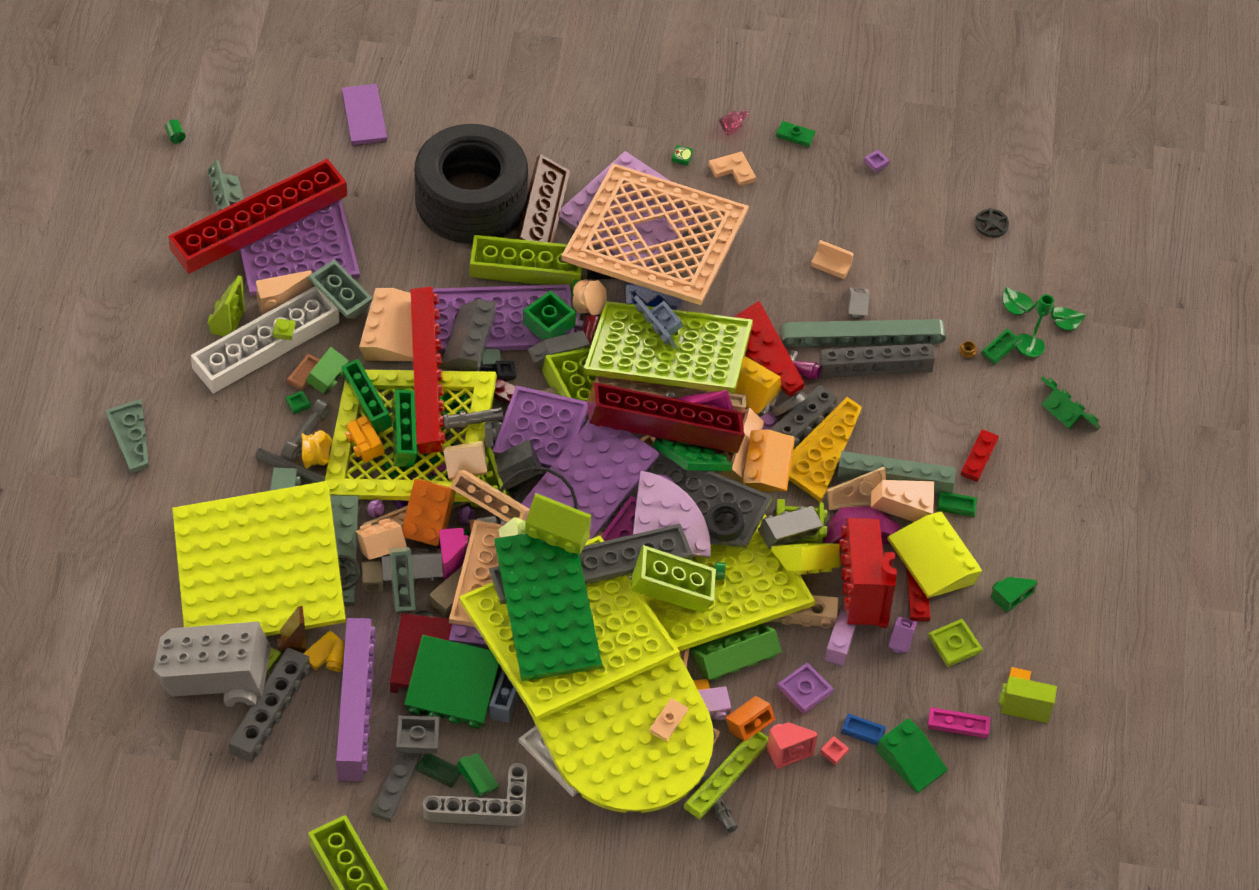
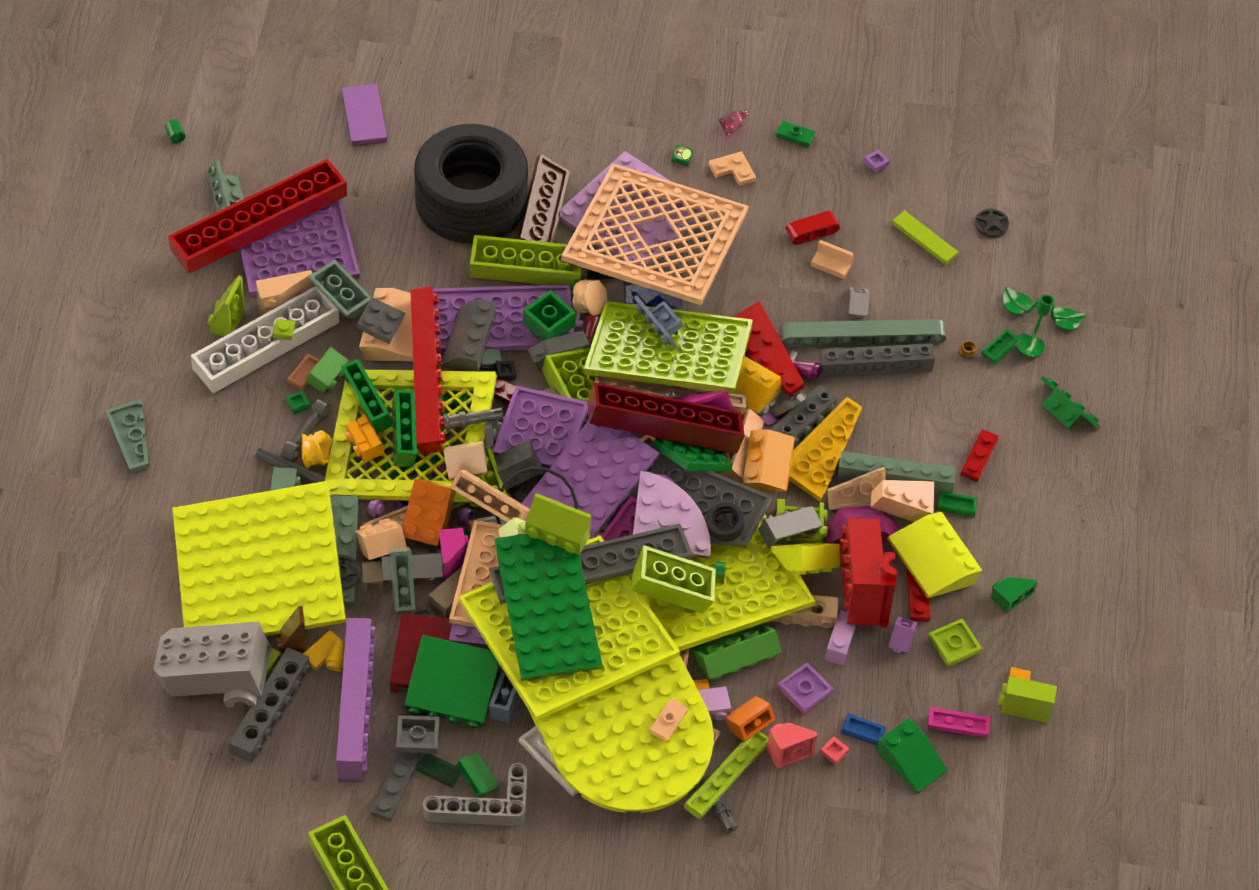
none -> dark grey plate [356,297,406,344]
none -> red beam [785,211,840,245]
none -> lime tile [892,210,959,265]

